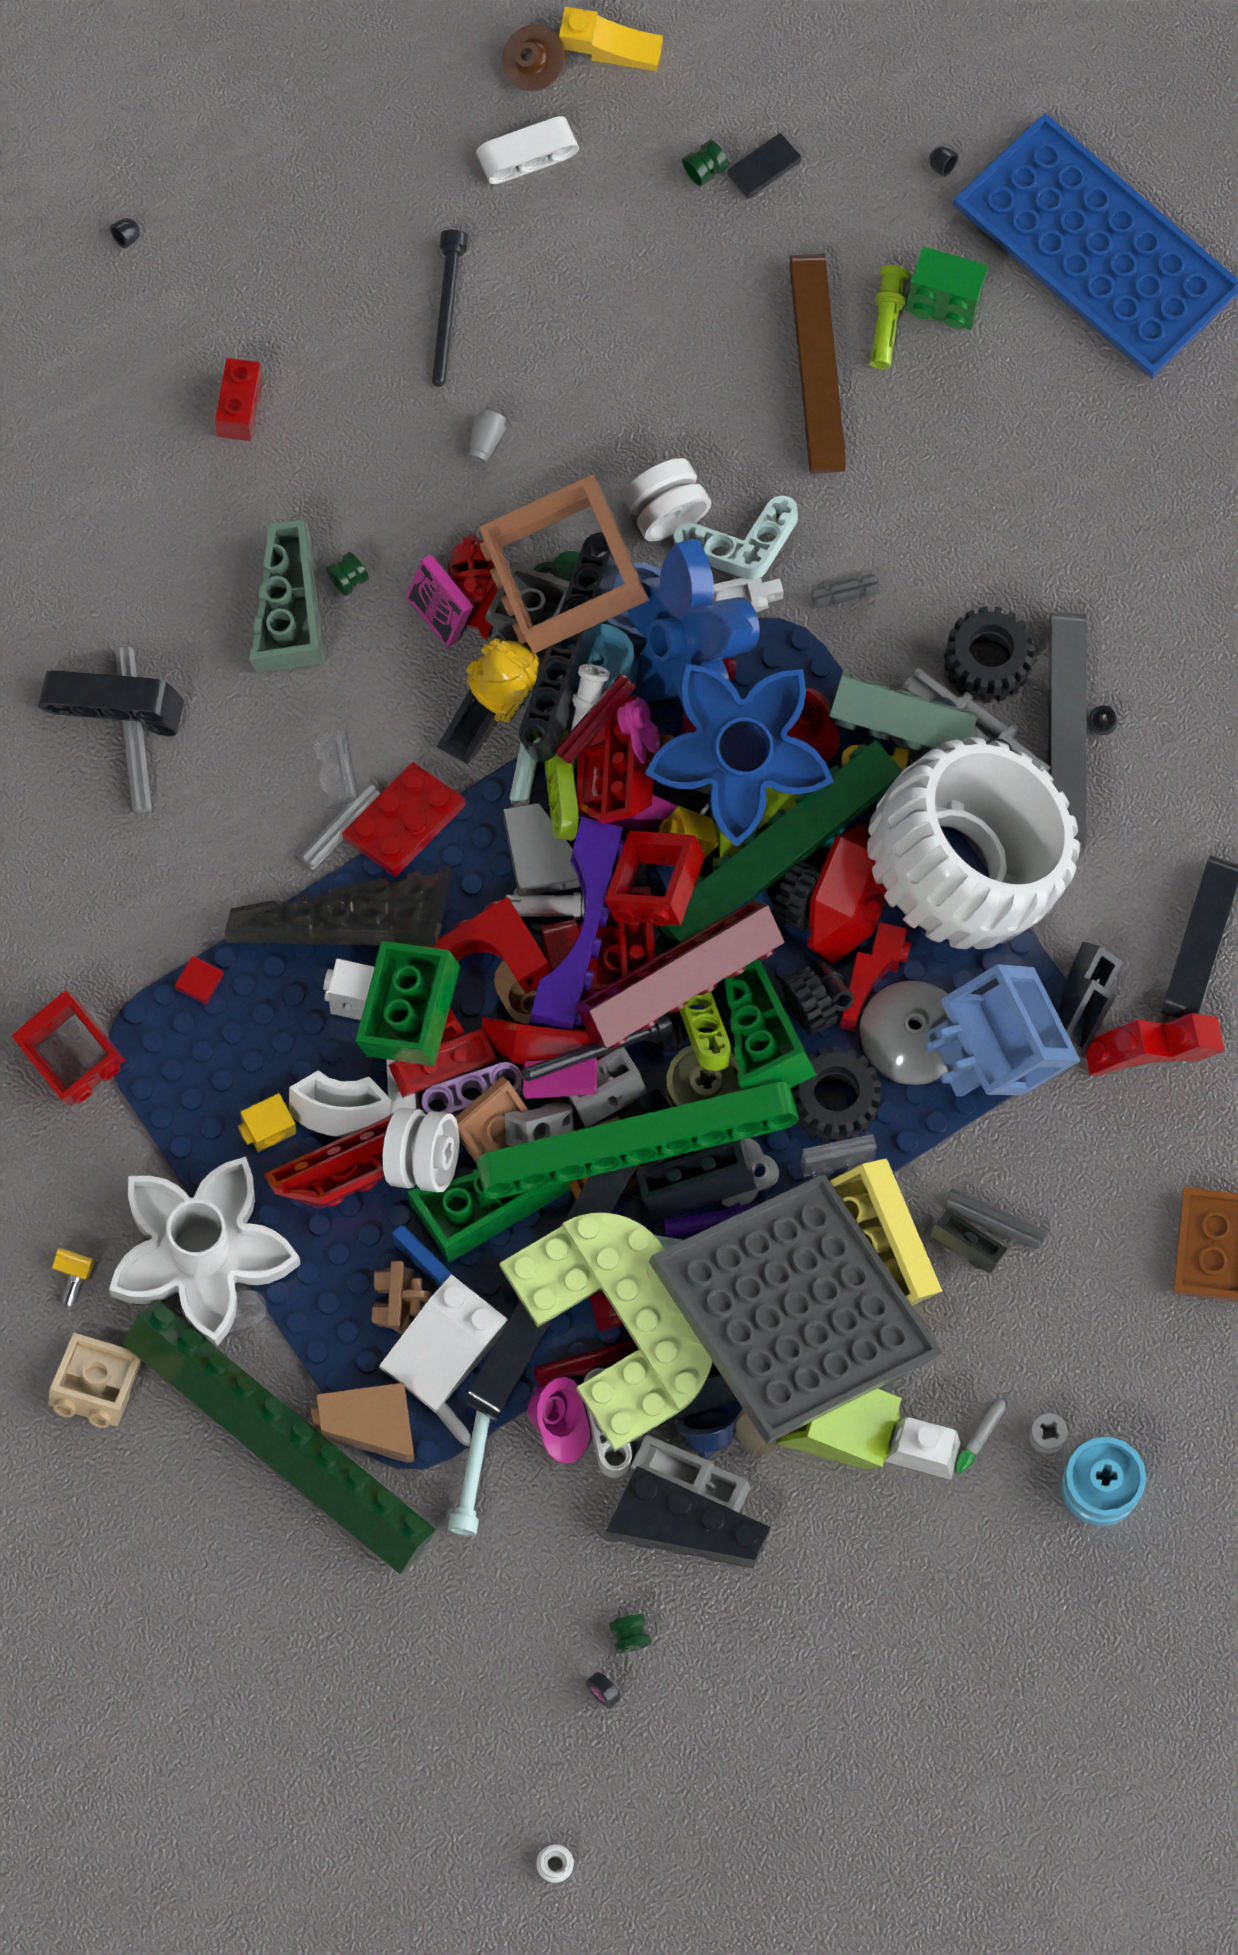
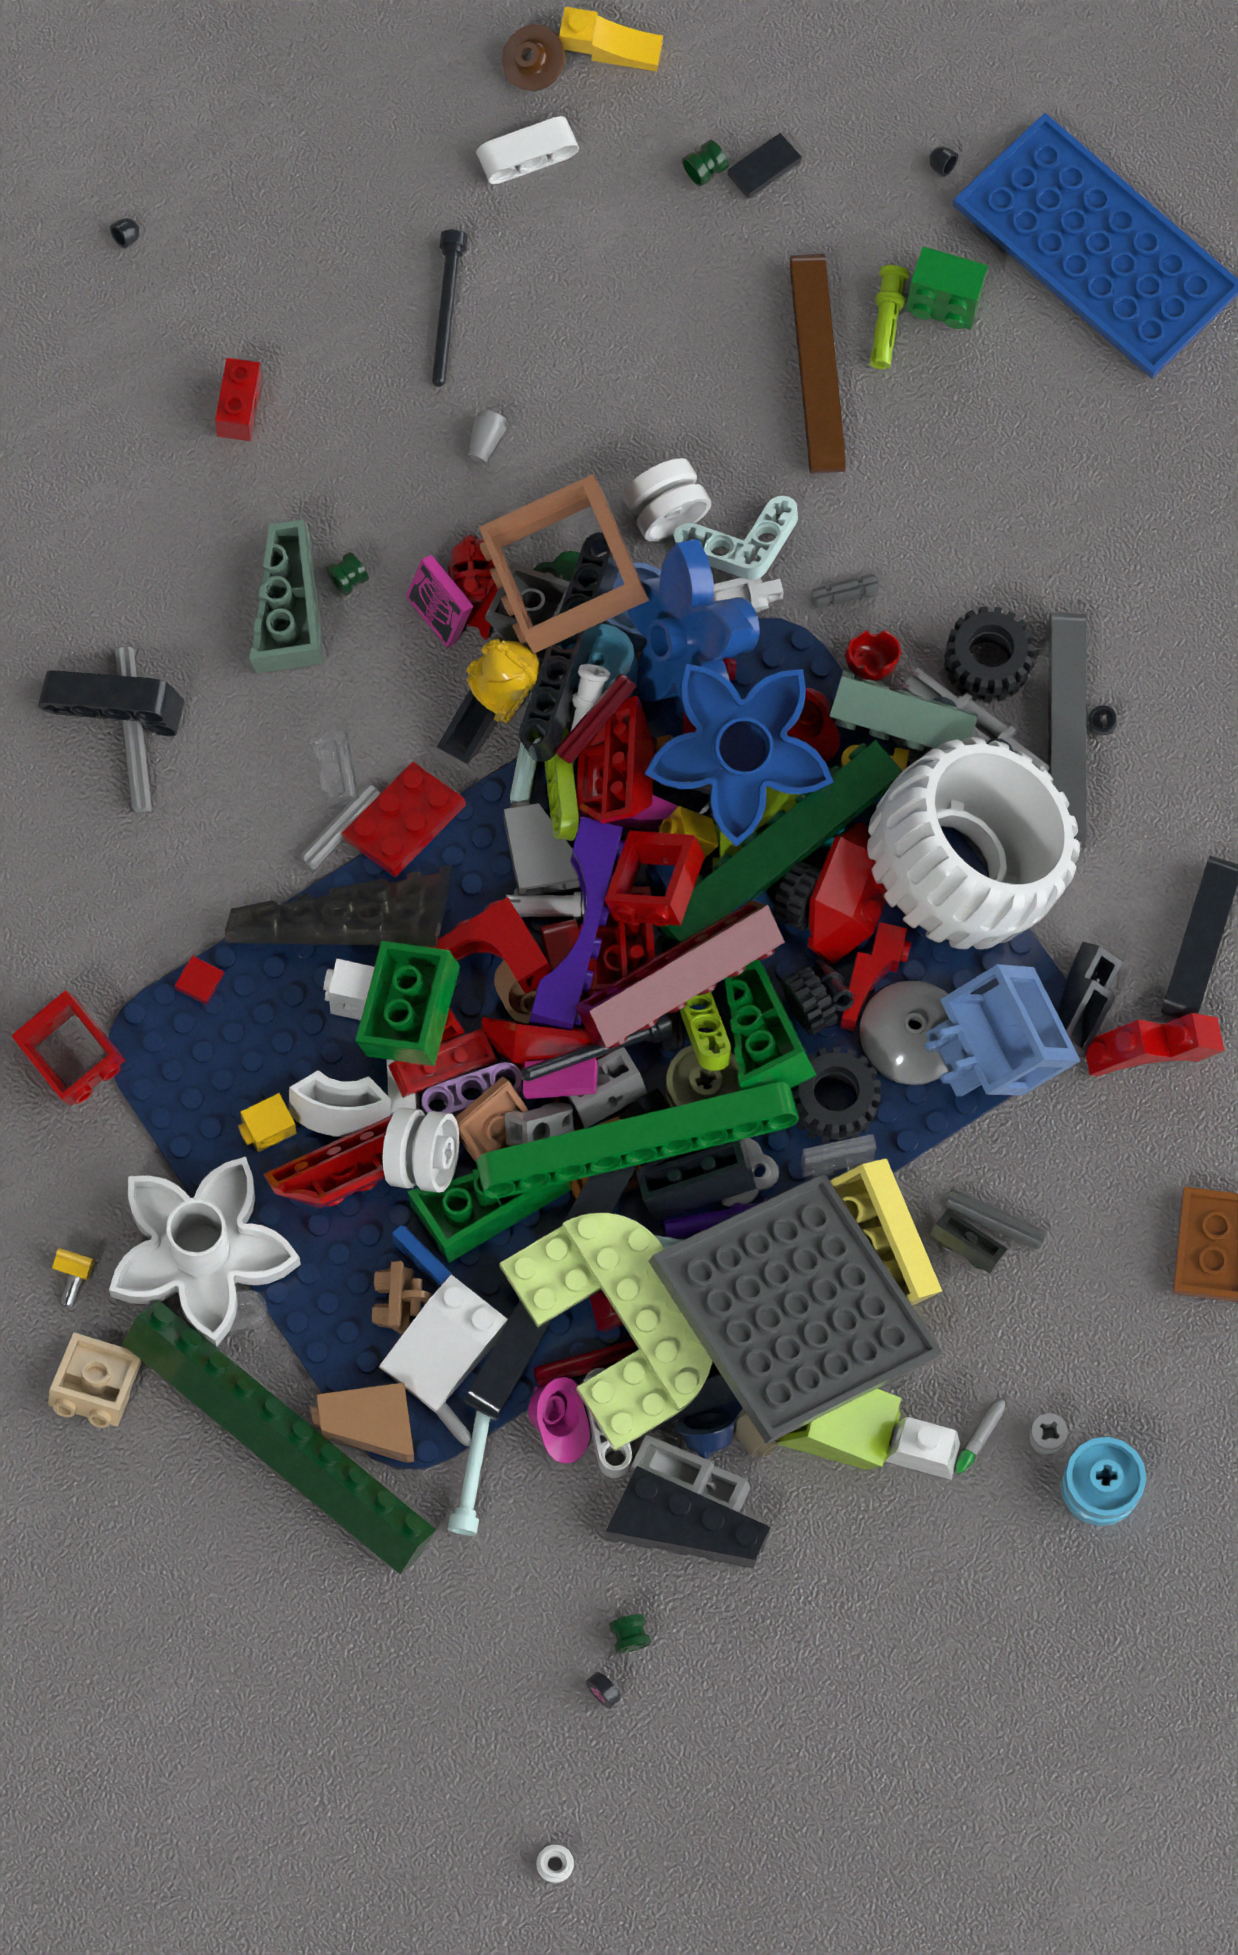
dark pink plate [618,698,660,764] -> none
none -> red hair [844,630,902,681]

